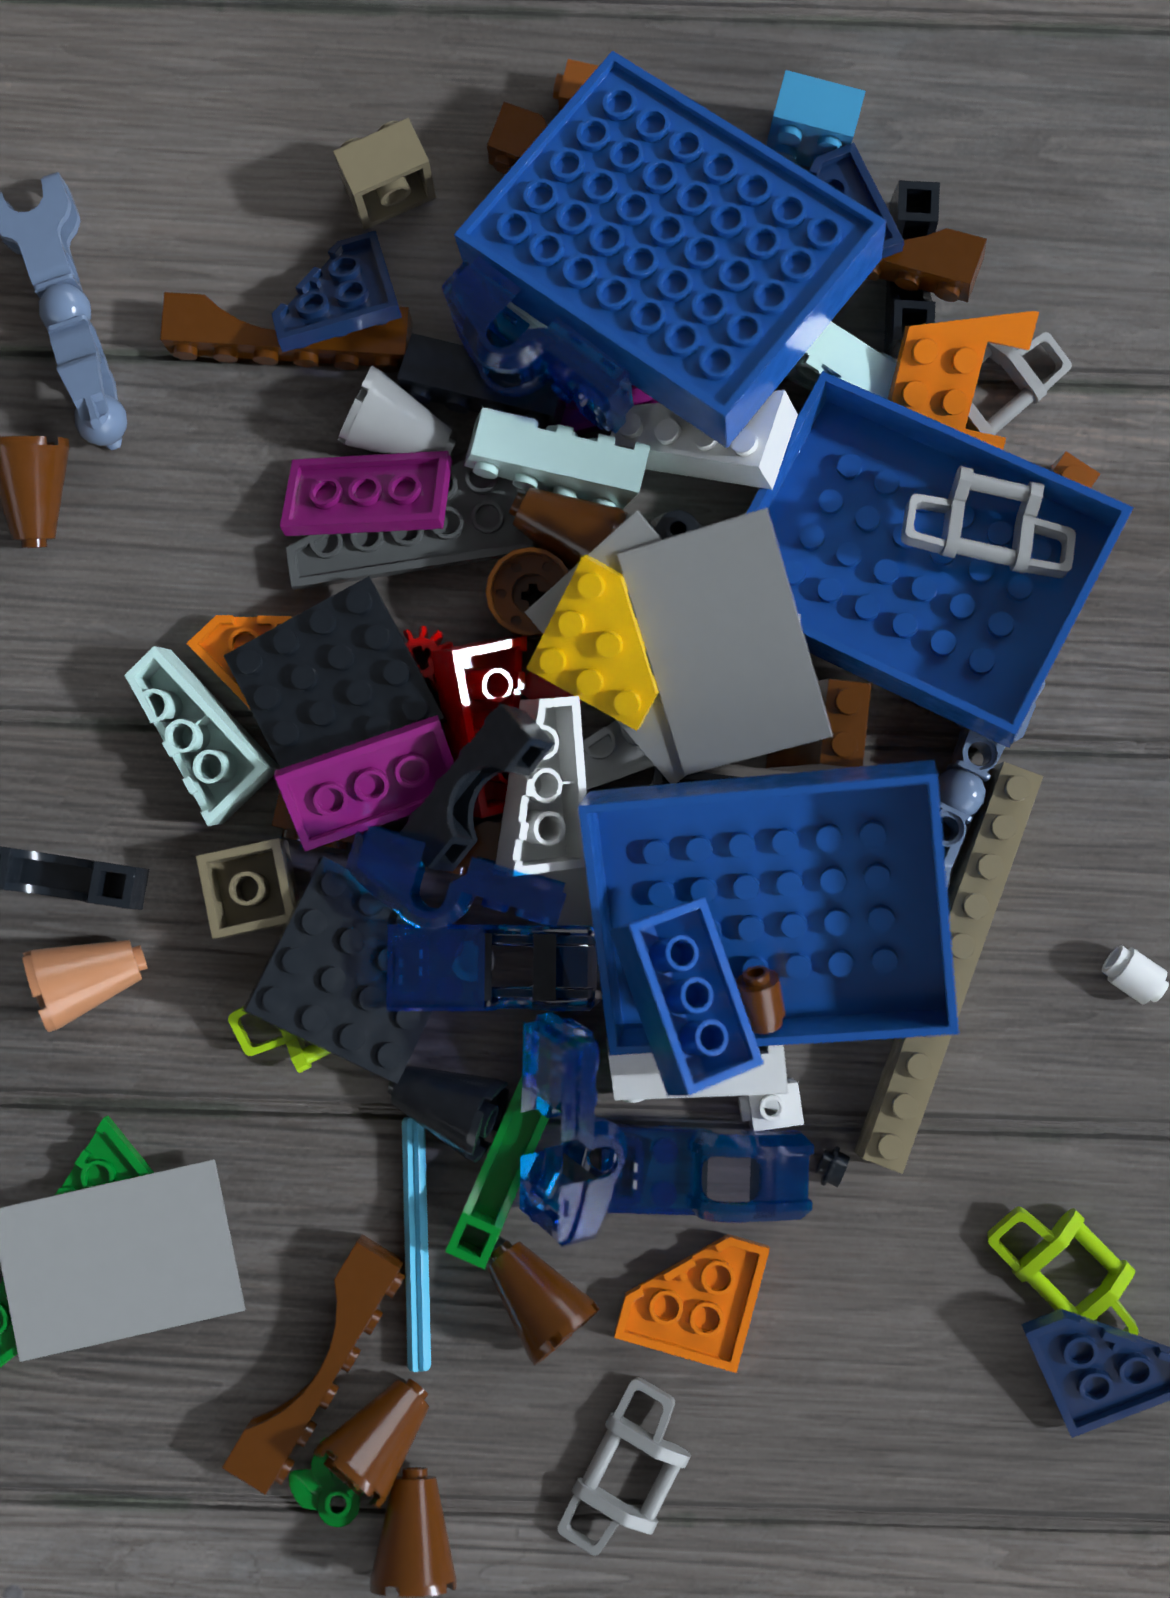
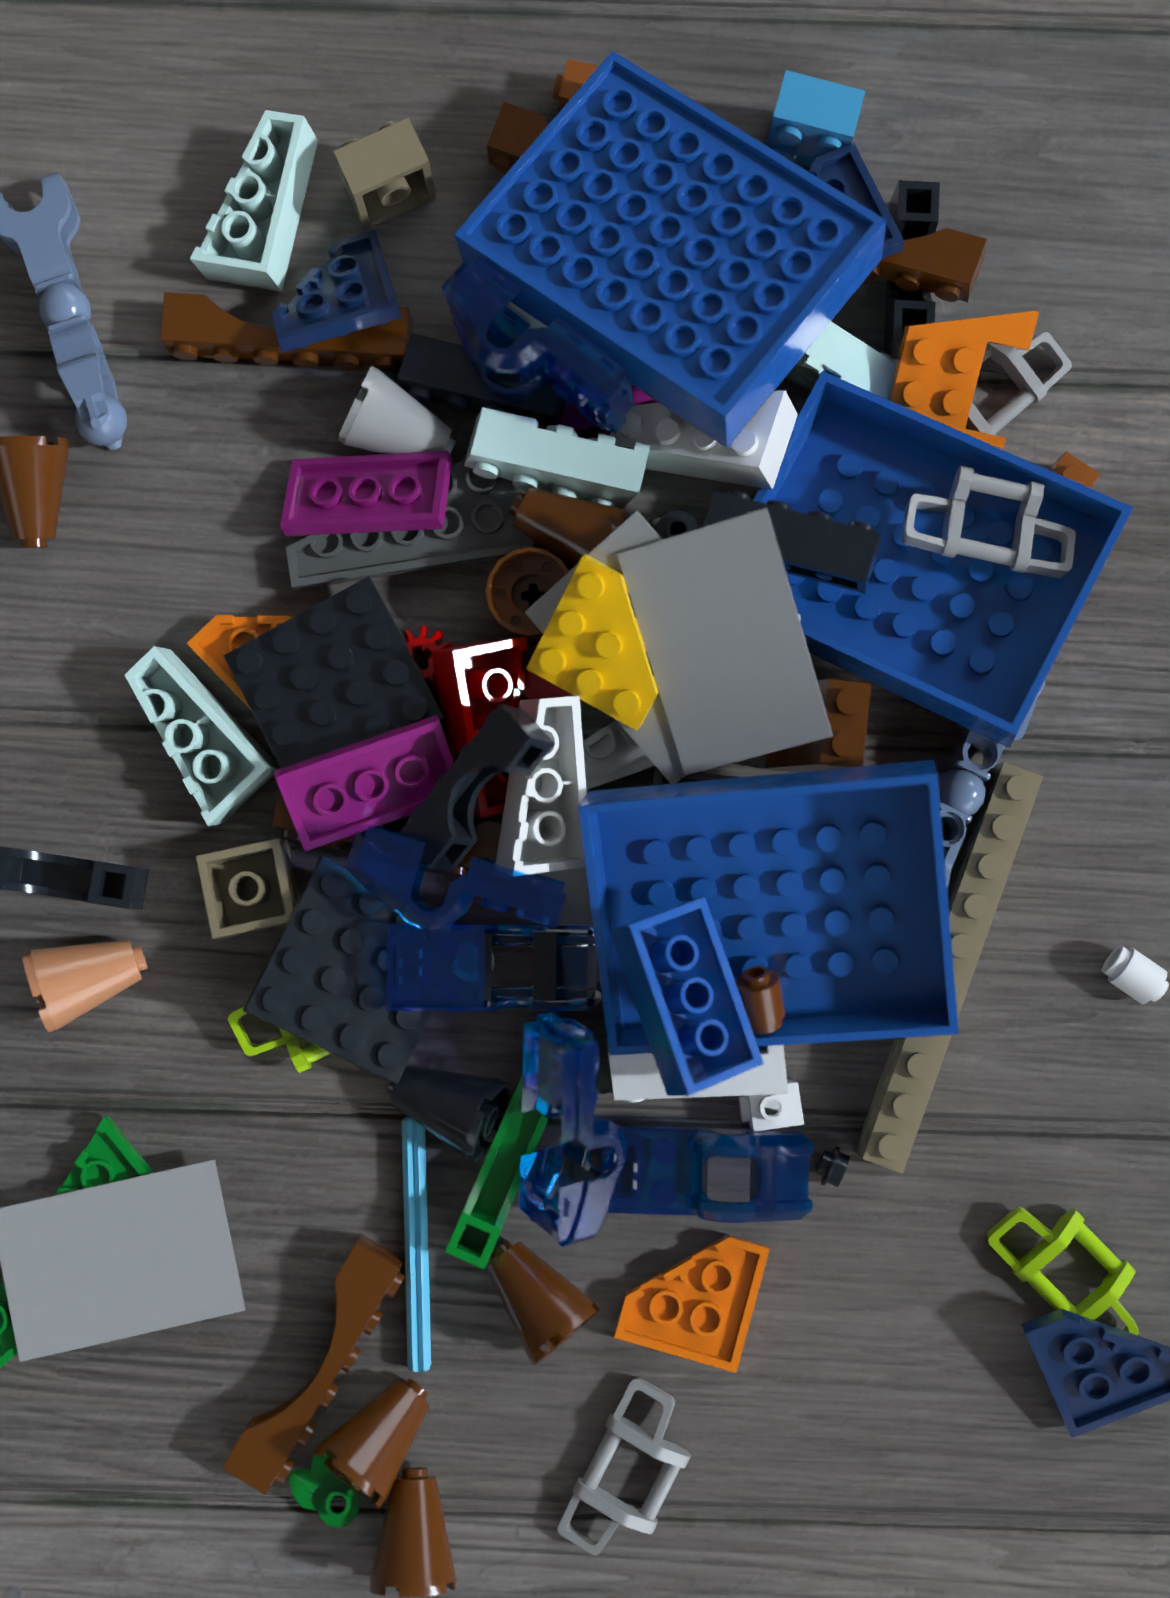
none -> light aqua wedge [190,110,318,292]
none -> black brick [702,490,881,594]

